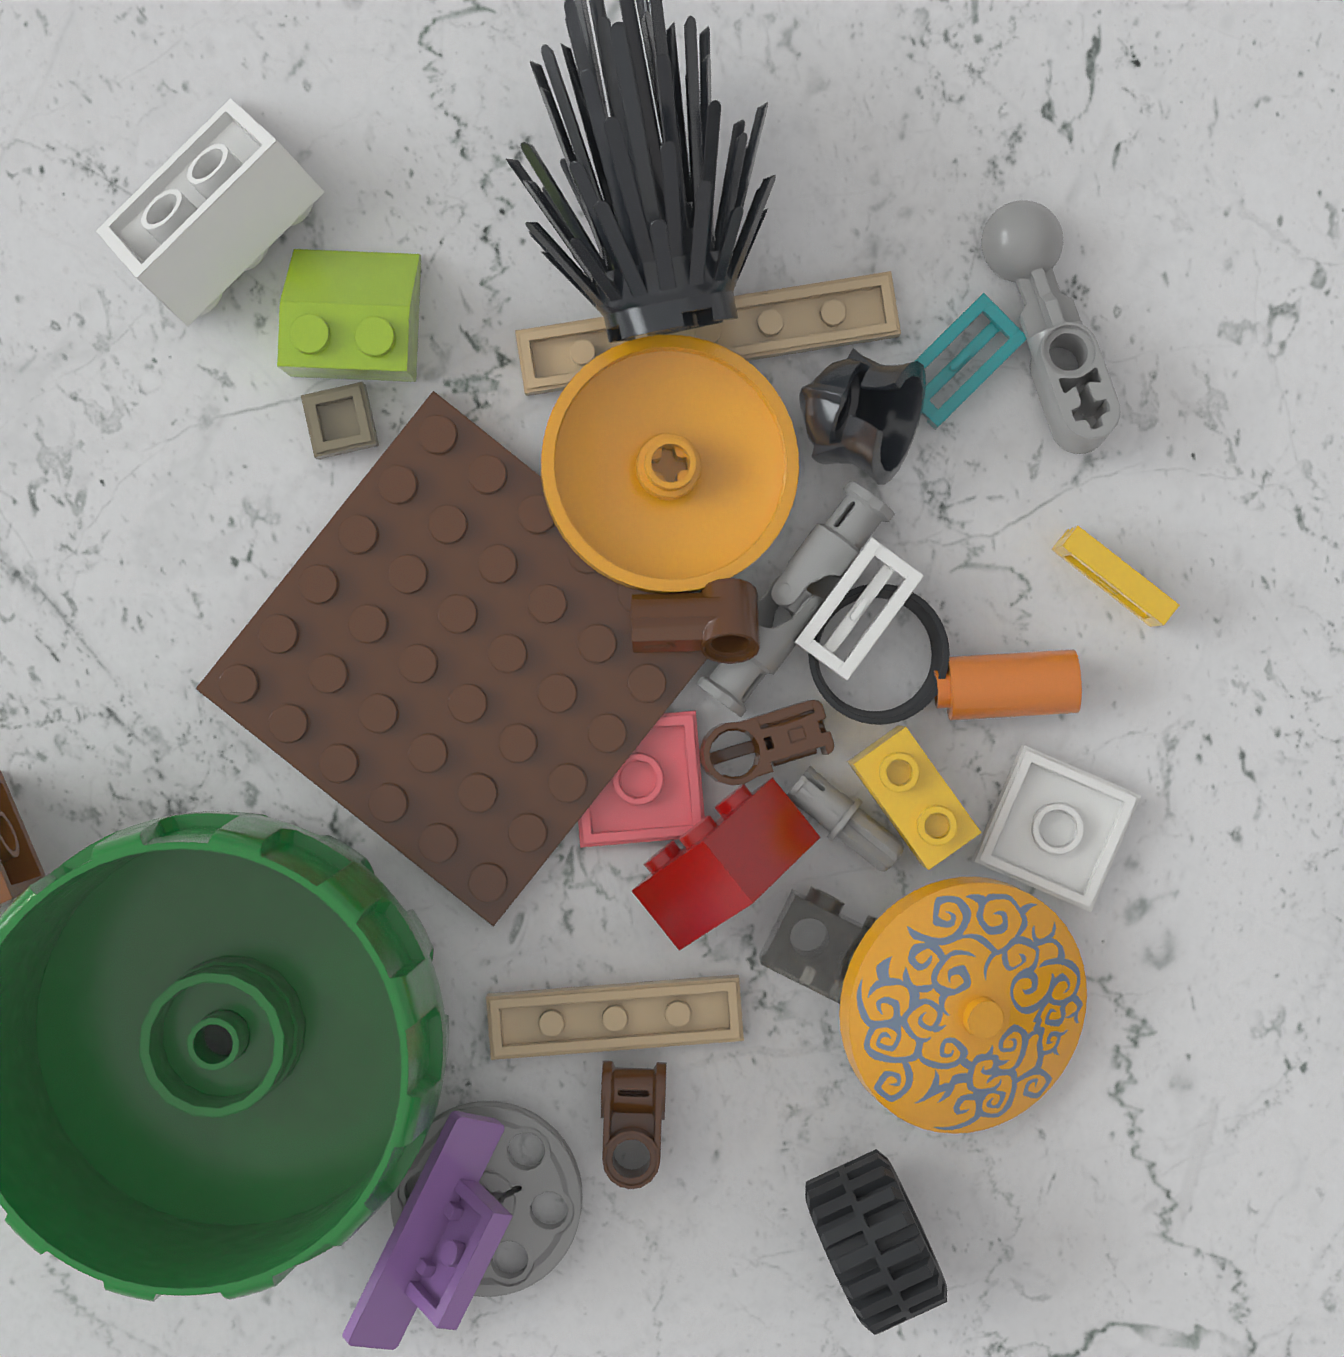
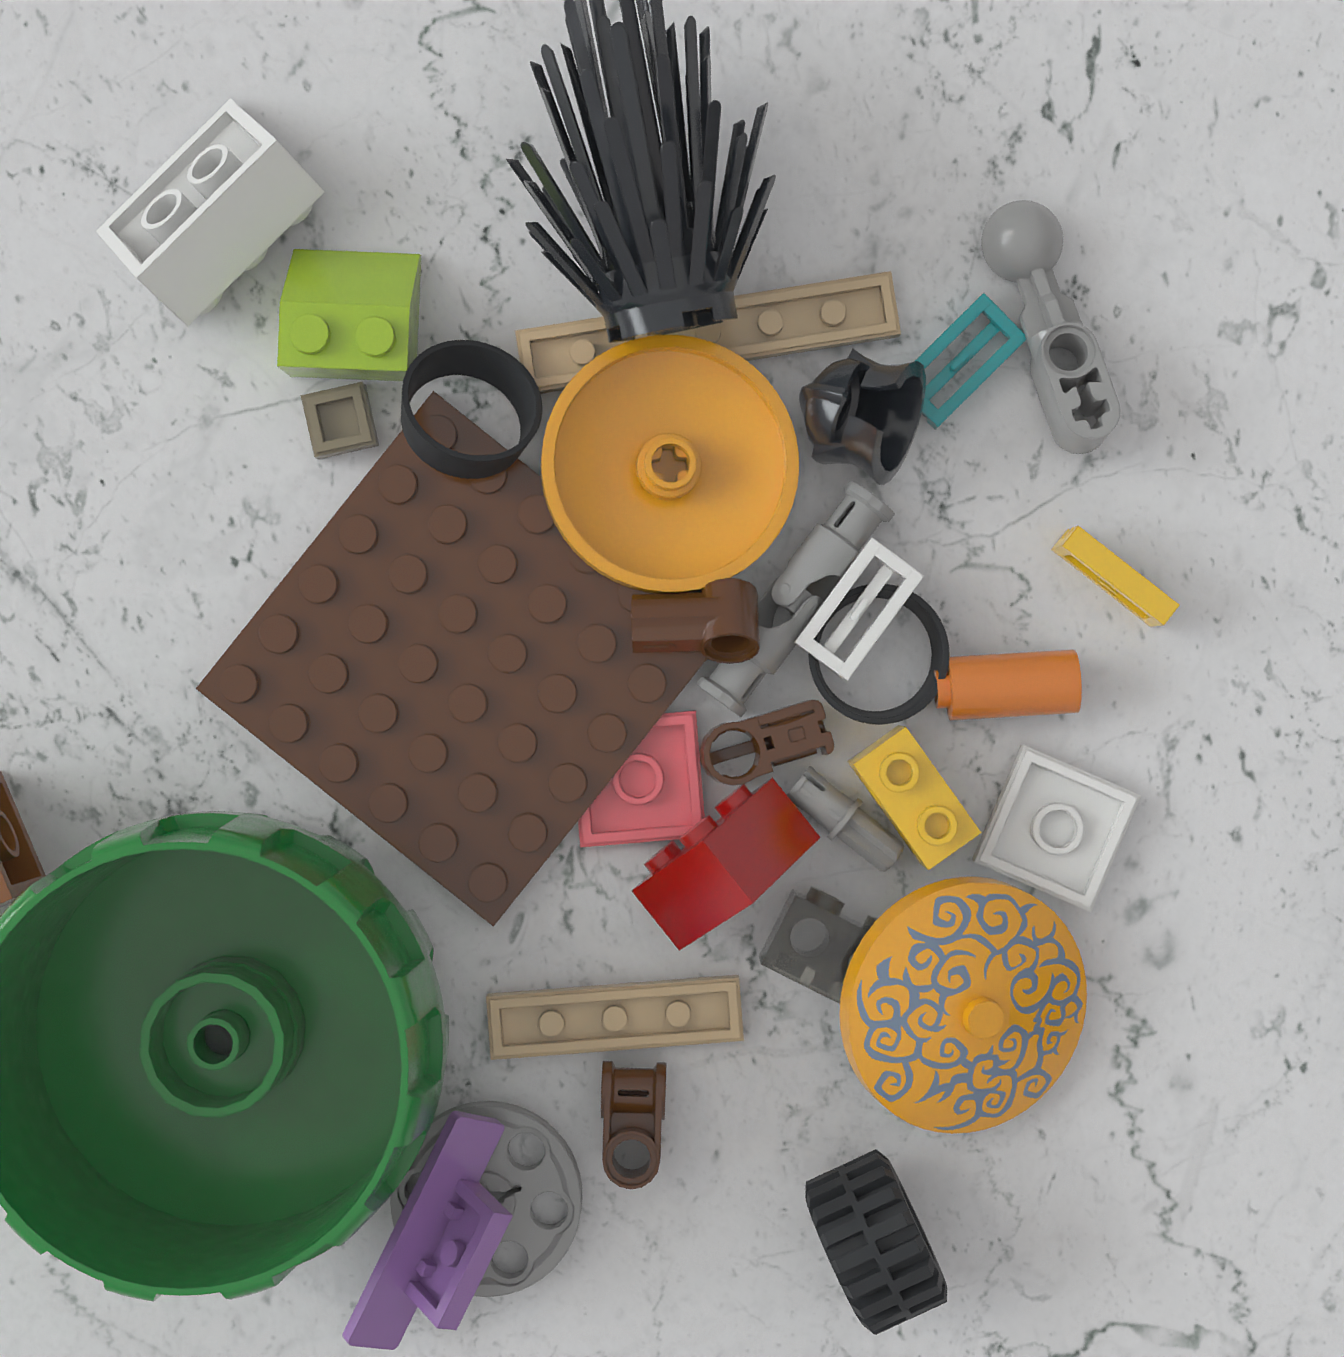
none -> black tyre [401,340,543,479]

